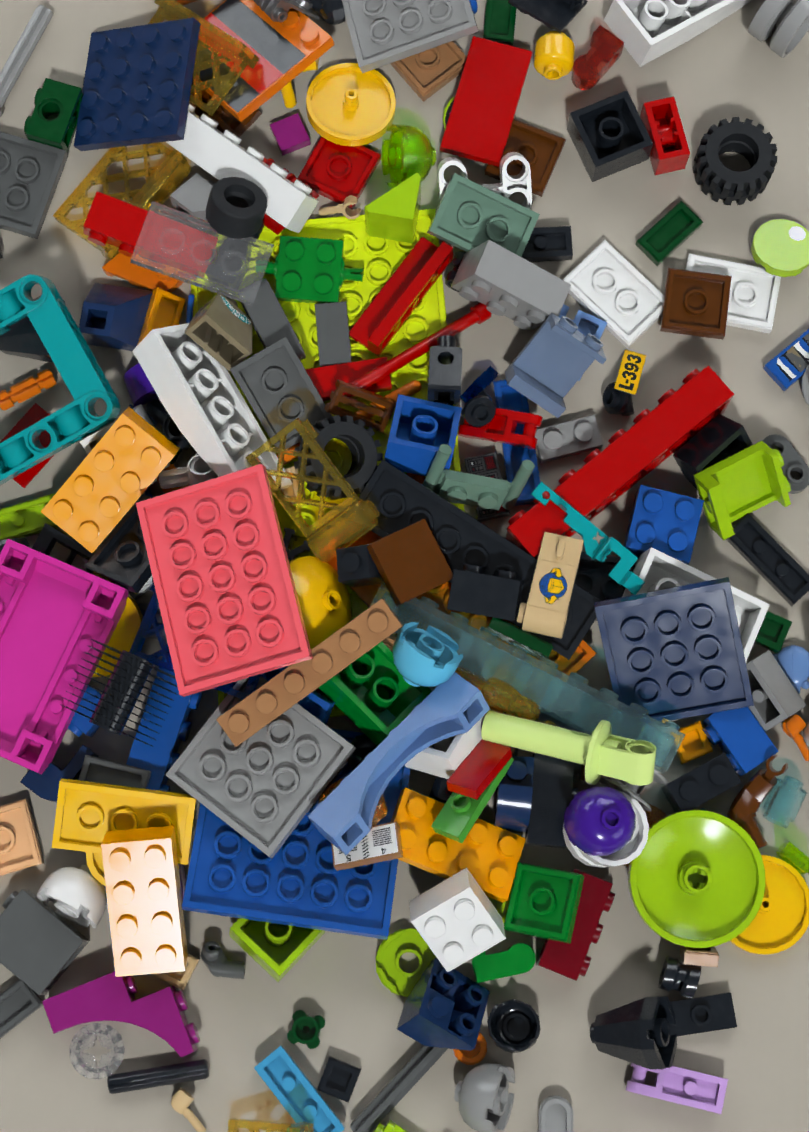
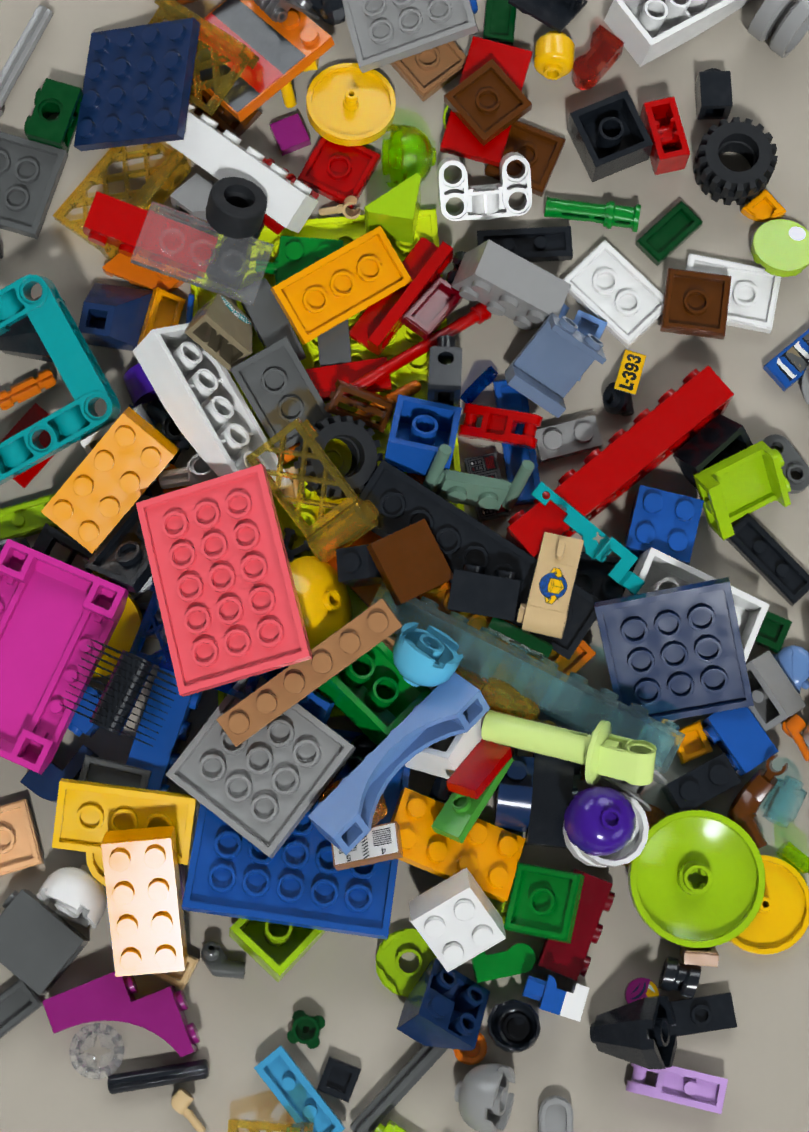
sand green plate [427,173,540,257] -> none
black plate [461,390,496,427] -> none
none -> light orange plate [270,225,412,345]
none -> tile [401,276,463,340]
none -> reddish brown plate [444,59,532,146]
none -> blue hips [522,974,590,1022]
none -> green pin [544,197,641,232]
none -> magenta tile [624,977,660,1004]
none -> black brick [695,68,733,120]
none -> light orange tile [741,189,786,222]

